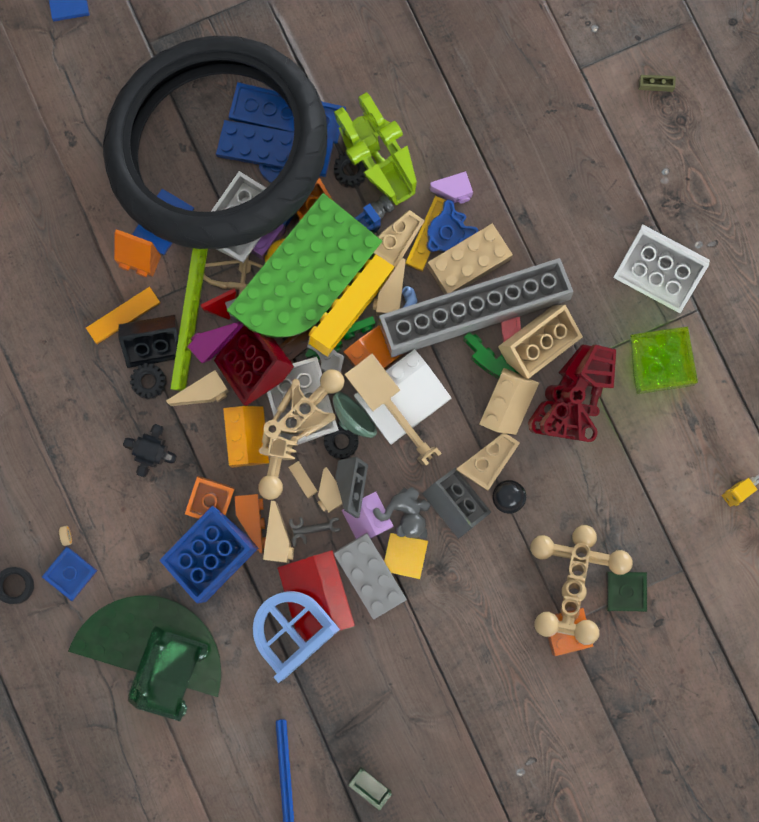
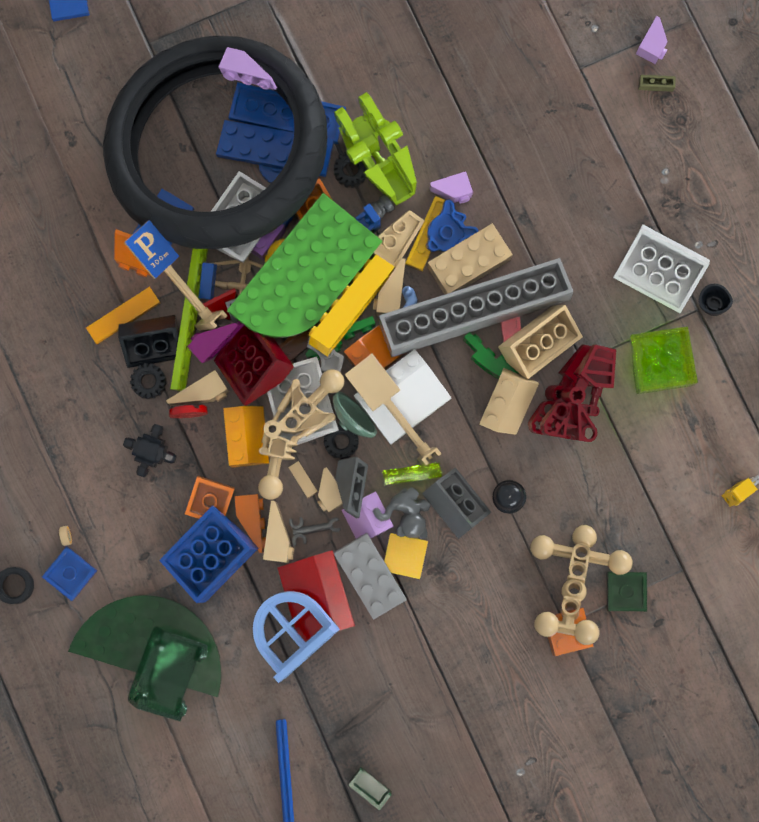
tan wing [456,433,520,491] -> none
none -> piece [124,220,227,331]
none -> red tile [169,405,208,418]
none -> blue piece [199,263,217,300]
none -> lavender slope [219,47,277,90]
none -> clear neon green tile [383,462,442,485]
none -> lavender slope [636,16,667,64]
none -> black helmet [698,283,733,316]

